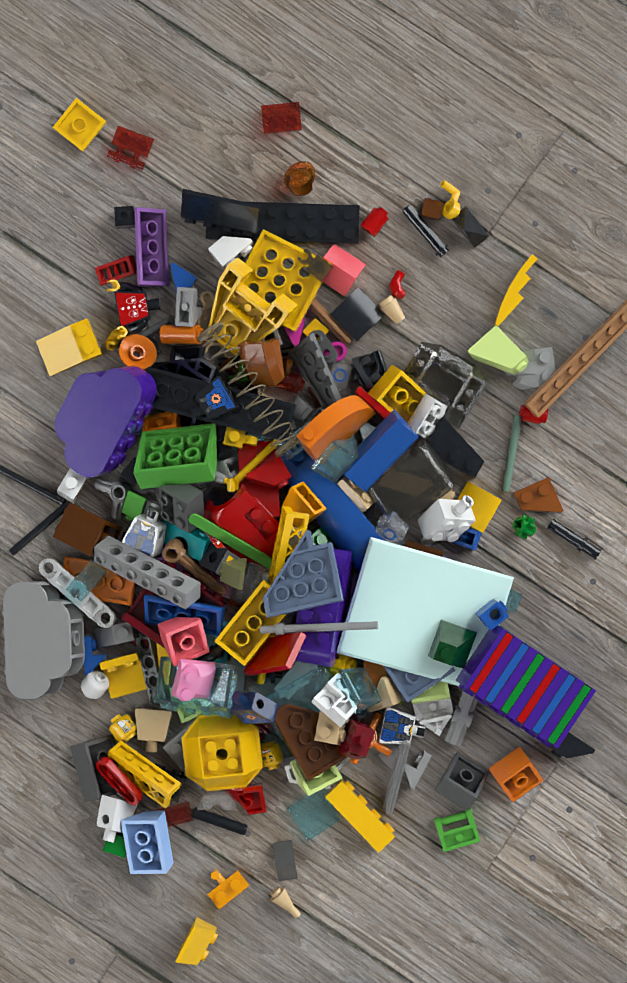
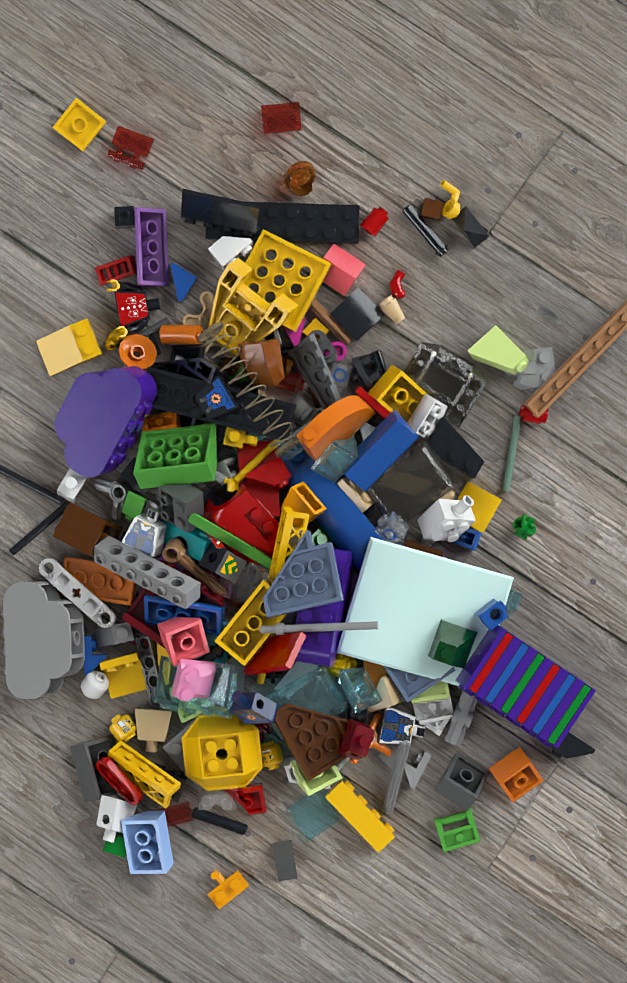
clear light blue slope [66,560,107,602] -> none
light grey slope [175,287,204,327] -> none
yellow slope [175,917,218,965] -> none
olive slope [220,558,247,590] -> none
tan cone [270,887,301,919] -> none
clear smoke plate [297,249,333,282] -> none
white slope [311,673,357,727] -> none
tan bracket [314,710,349,746] -> none
yellow slope [494,254,538,327] -> none
dark orange wing [513,477,564,512] -> none
black pin [547,518,602,560] -> none

